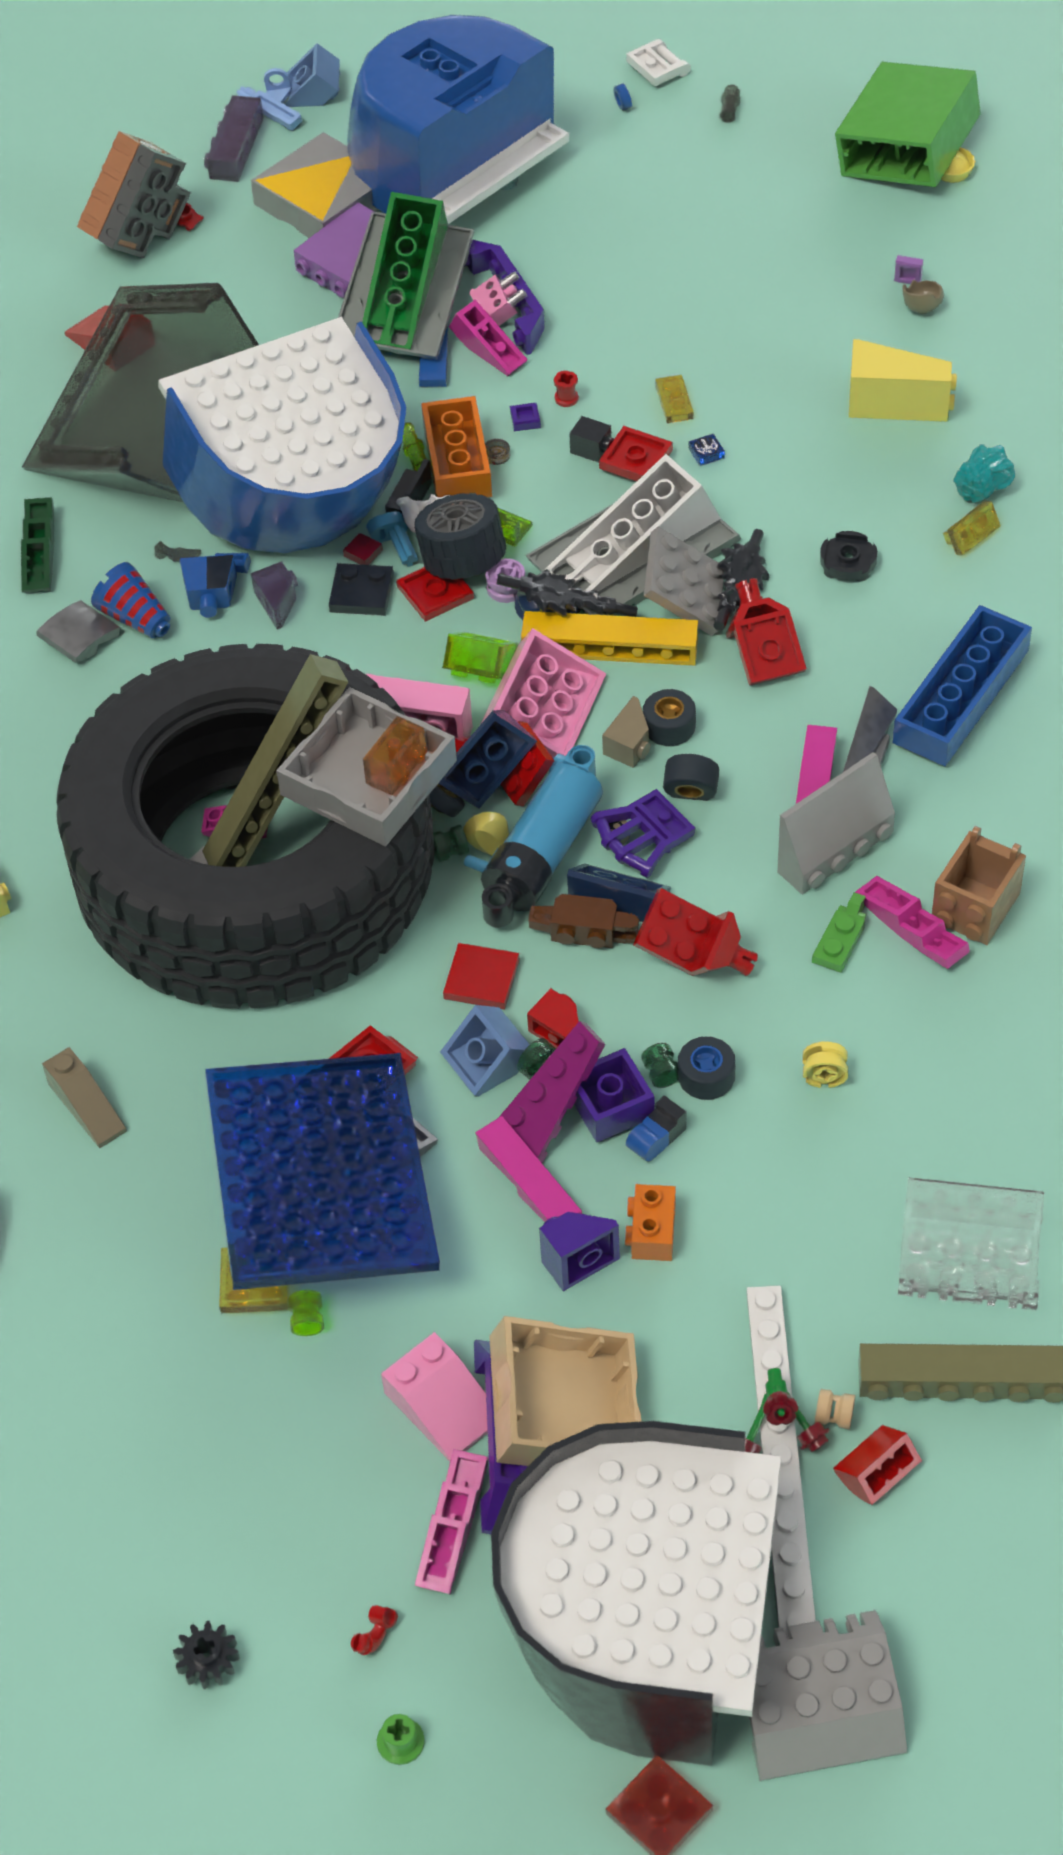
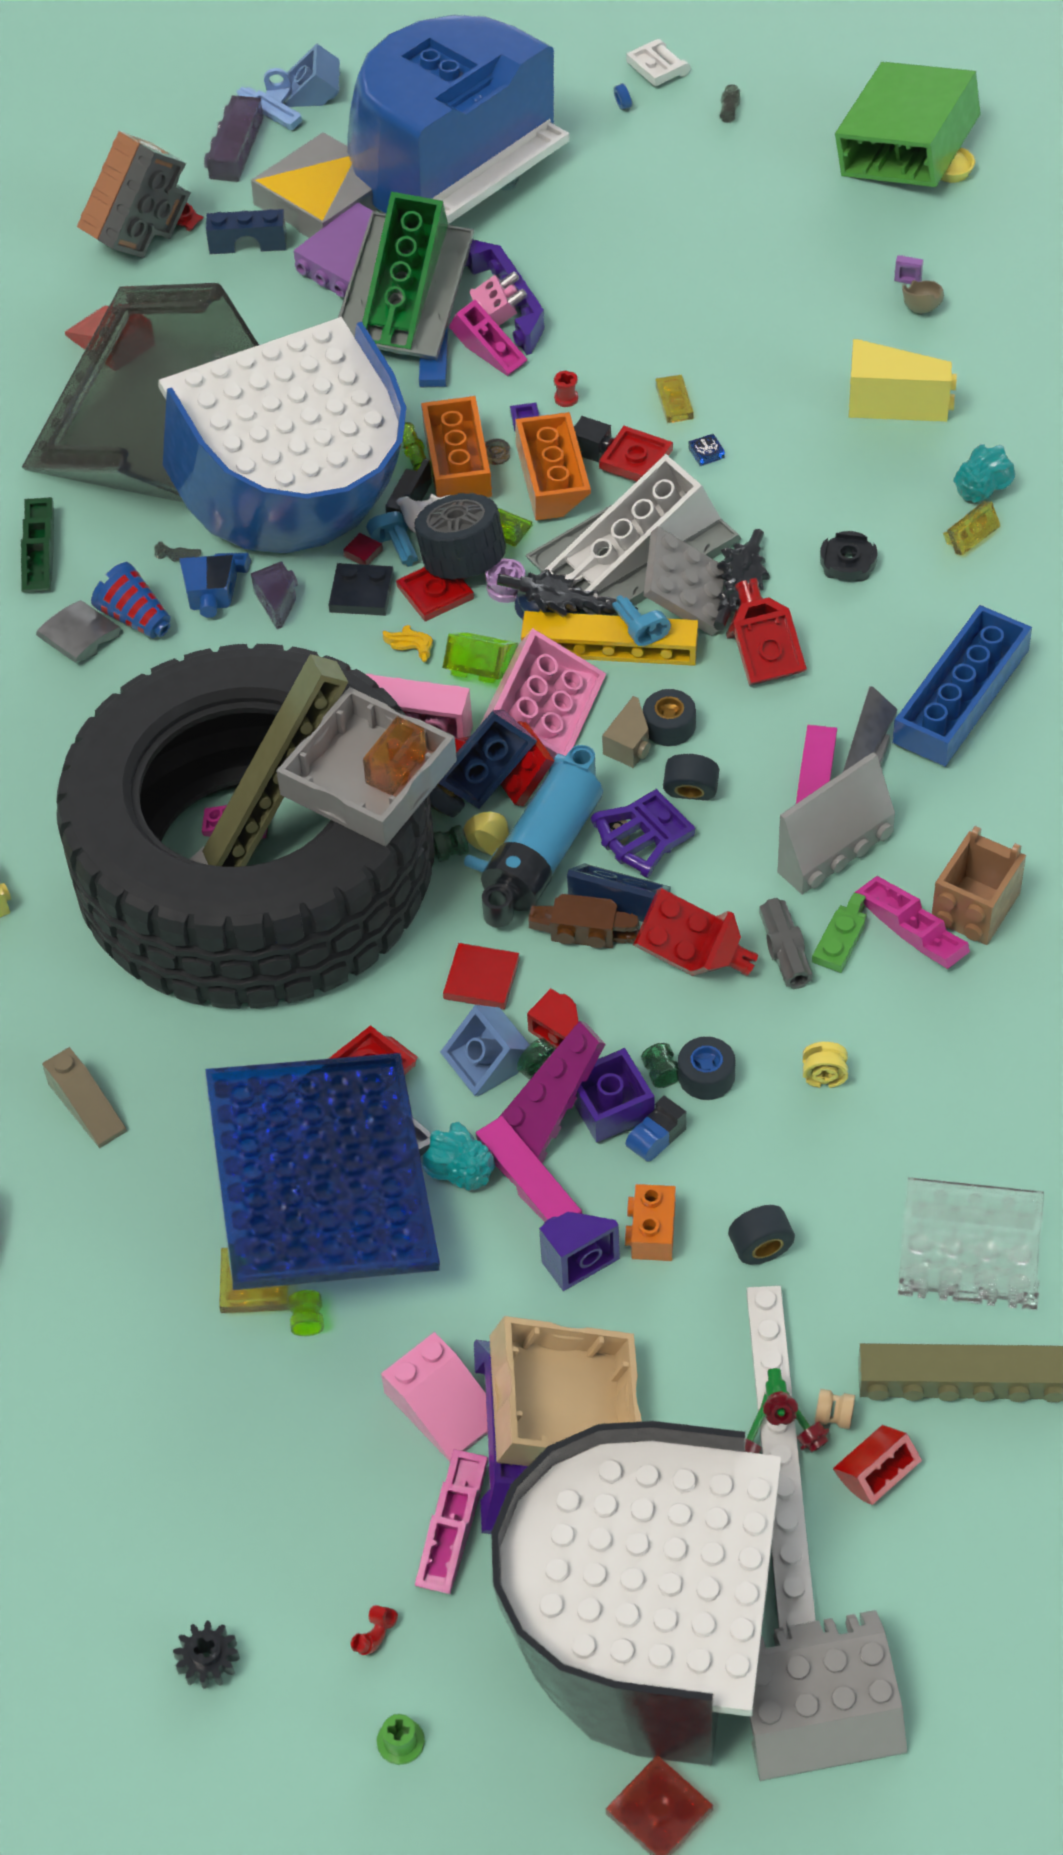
none -> dark blue arch [206,209,287,254]
none -> yellow piece [382,625,433,662]
none -> teal hair [422,1122,495,1191]
none -> orange slope [515,412,591,521]
none -> dark azure piece [612,595,671,646]
none -> black wheel [728,1205,795,1265]
none -> dark grey piece [759,898,812,989]

